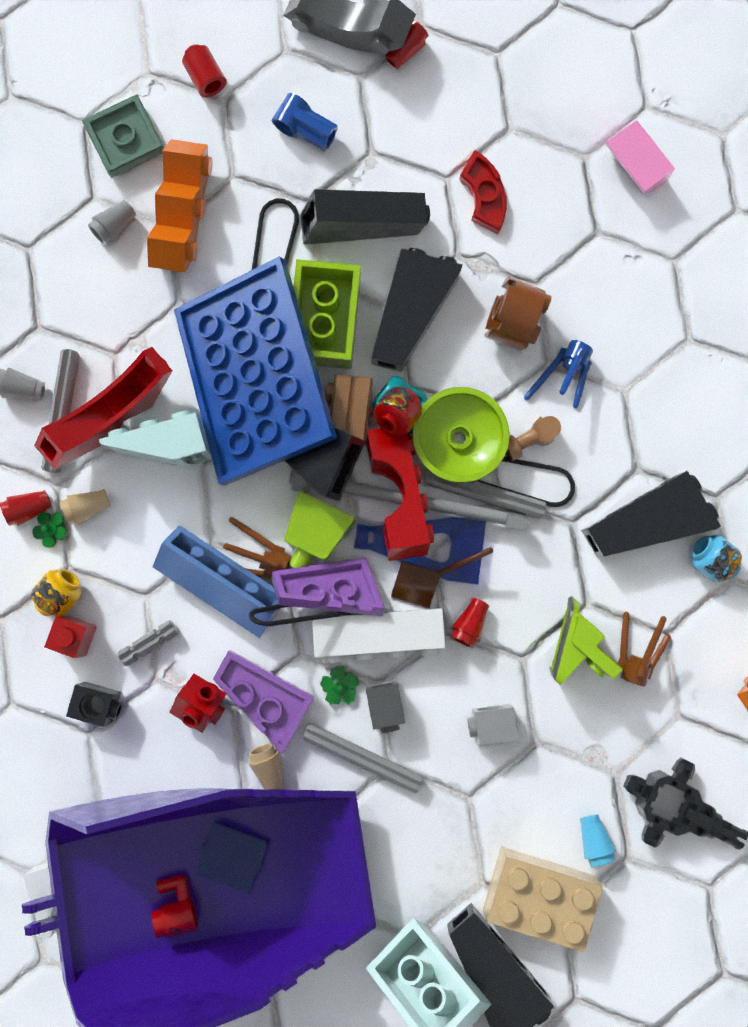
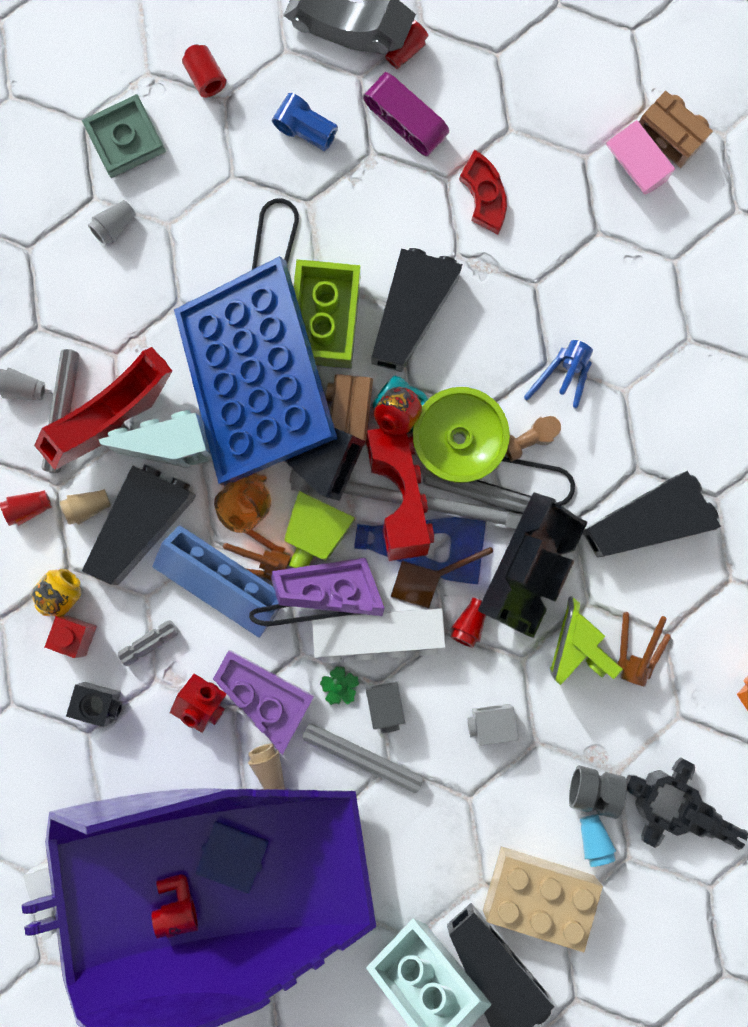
green plant [32,512,68,548] -> none
orange brick [147,139,213,273] -> none
black slope [300,189,430,244] -> none
dark orange brick [484,276,552,351] -> none
medium azure head [691,535,742,582] -> none
none -> black slope [82,464,196,585]
none -> clear orange helmet [214,473,272,533]
none -> magenta beam [363,72,450,156]
none -> black piece [478,492,588,639]
none -> dark grey wheel [569,765,627,819]
none -> medium nougat brick [639,91,713,168]

